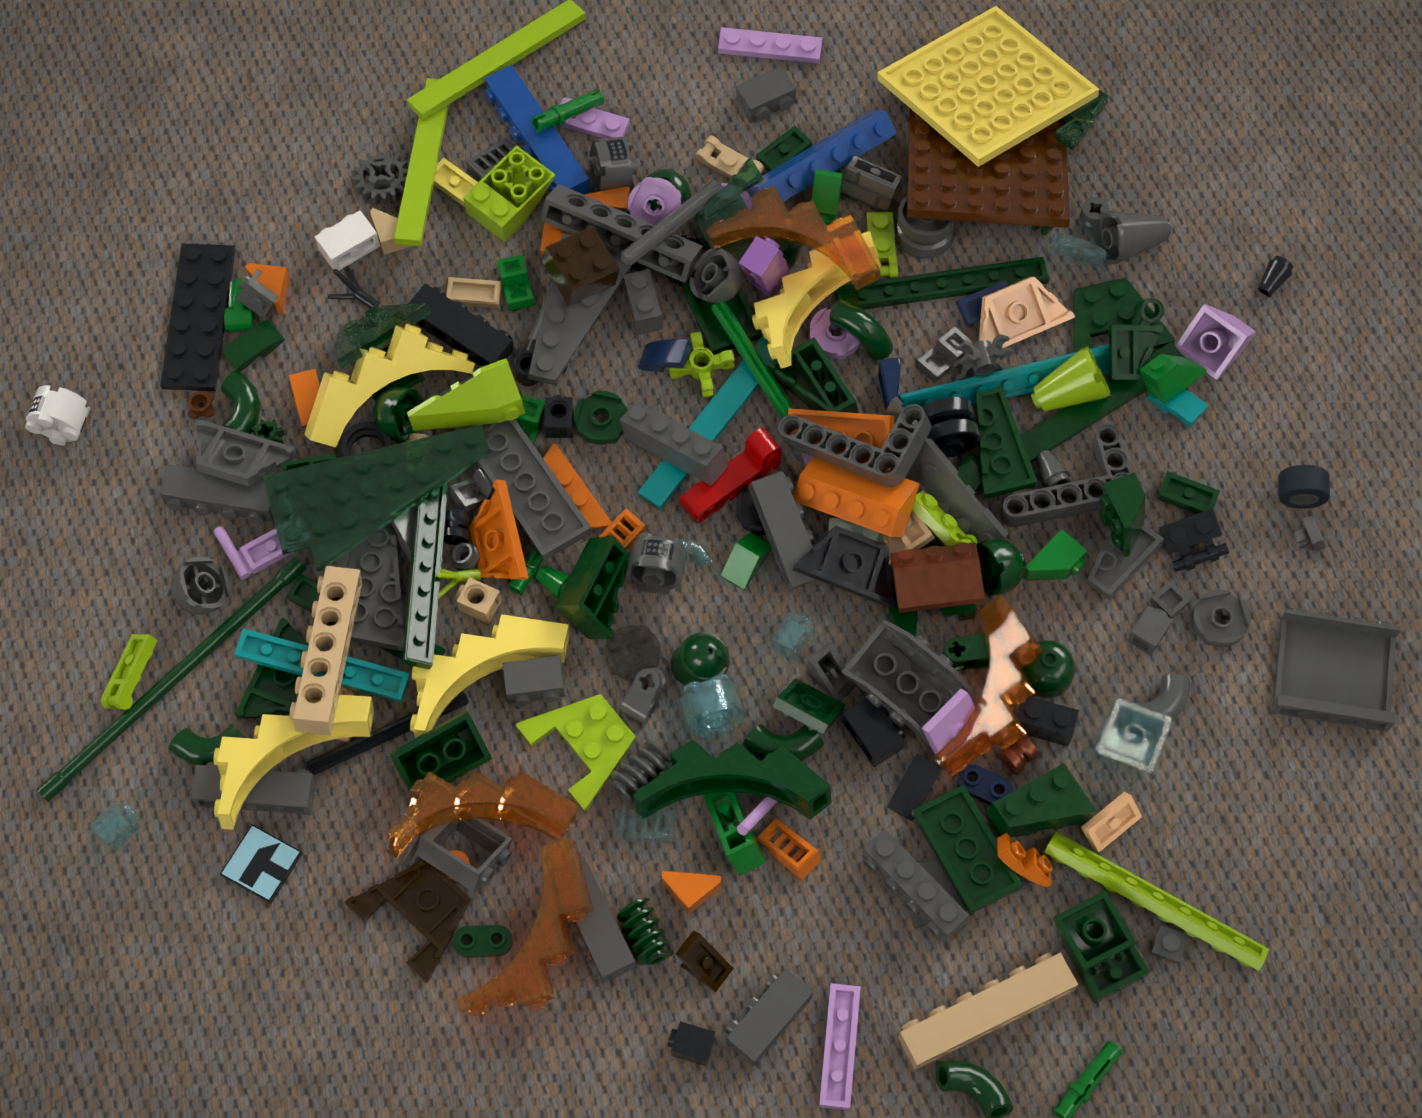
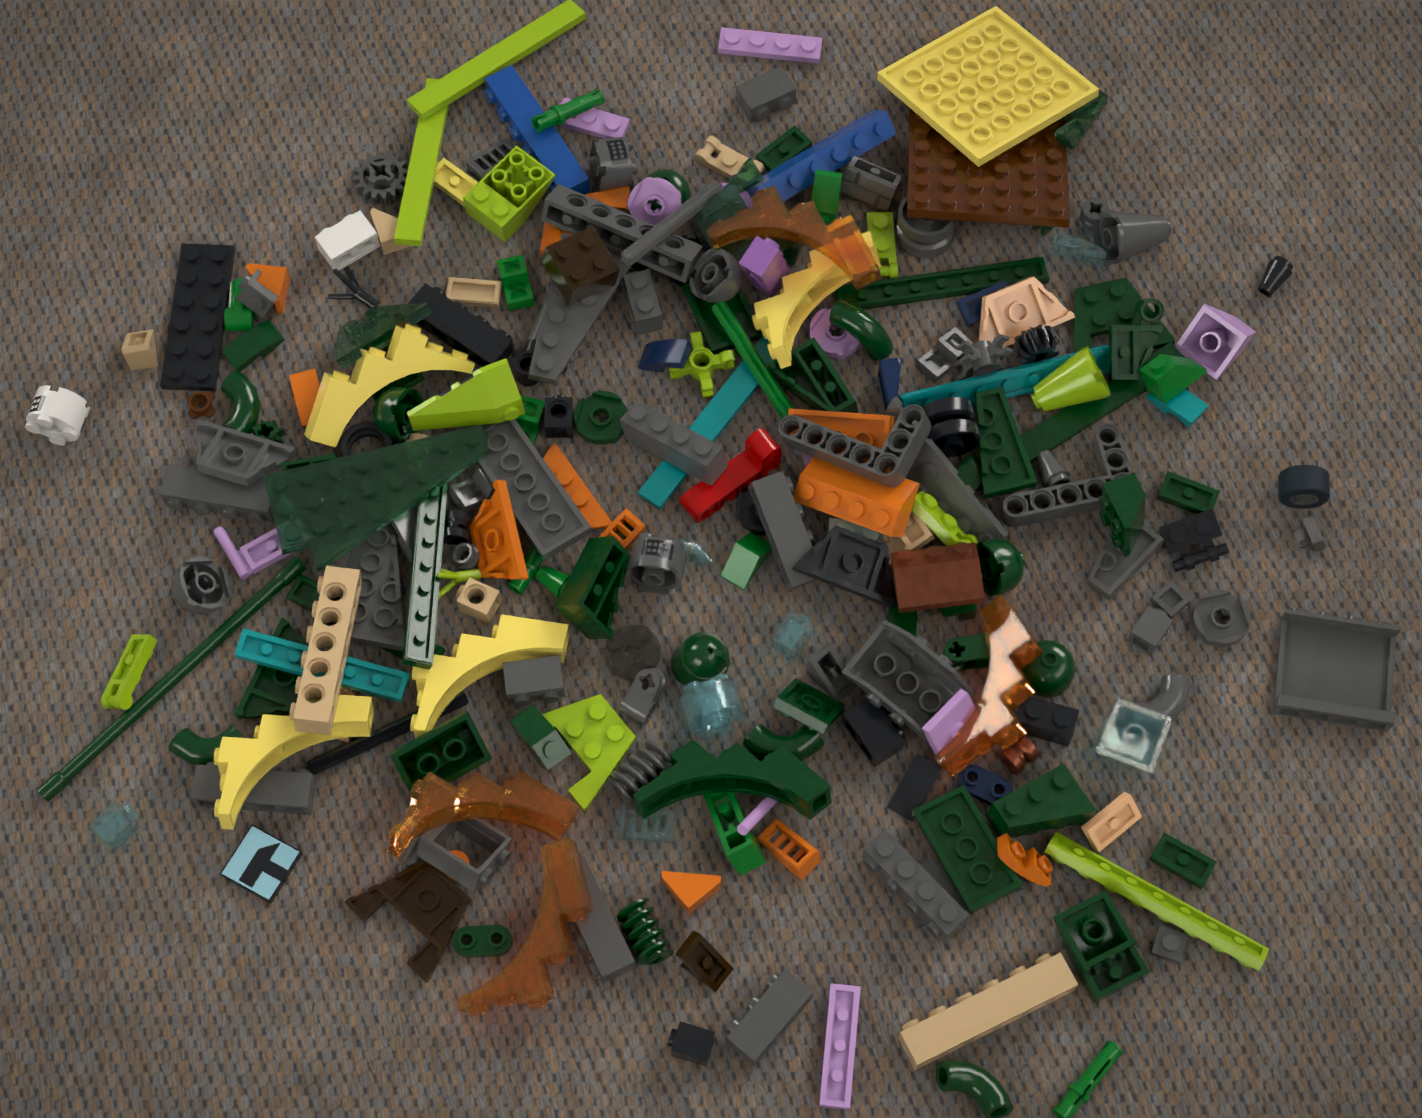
green slope [1022,529,1087,581] -> none
none -> tan slope [122,329,158,371]
none -> dark green slope [509,704,572,770]
none -> black gear [1013,324,1061,365]
none -> dark green plate [1149,832,1217,890]

